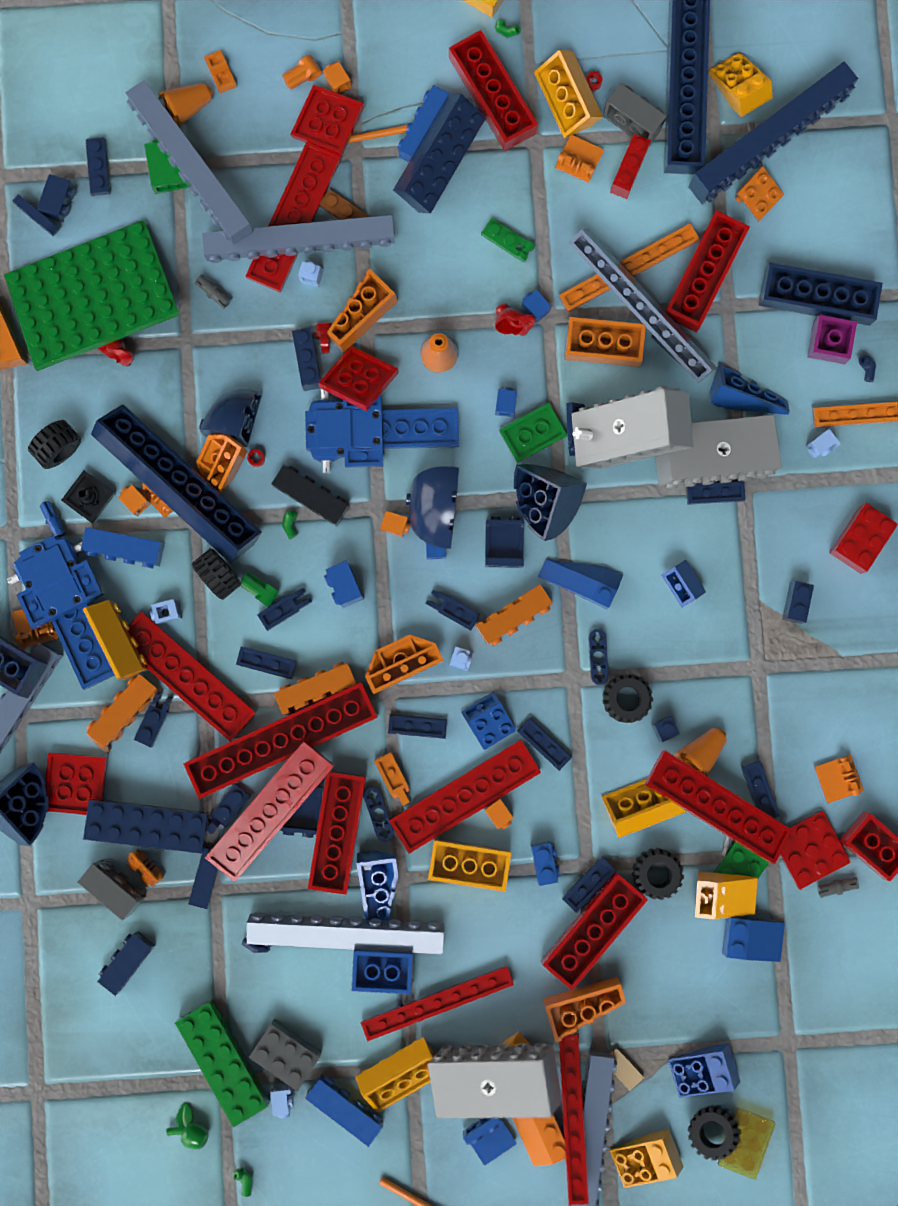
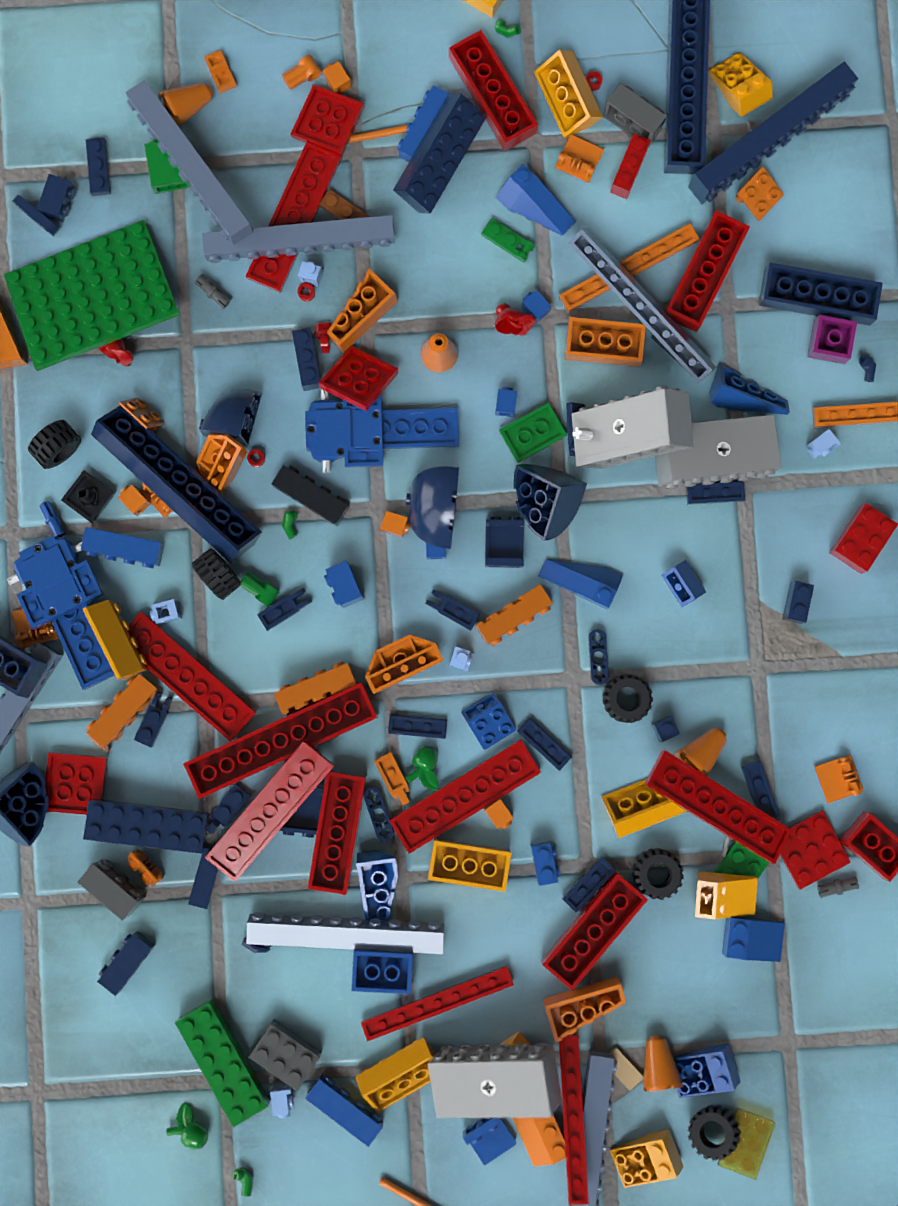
dark blue plate [236,646,297,680] -> none
none -> orange hinge [118,398,165,433]
none -> red bush [297,283,315,302]
none -> green piece [405,746,438,791]
none -> blue wedge [496,164,576,236]
none -> orange cone [643,1035,683,1092]

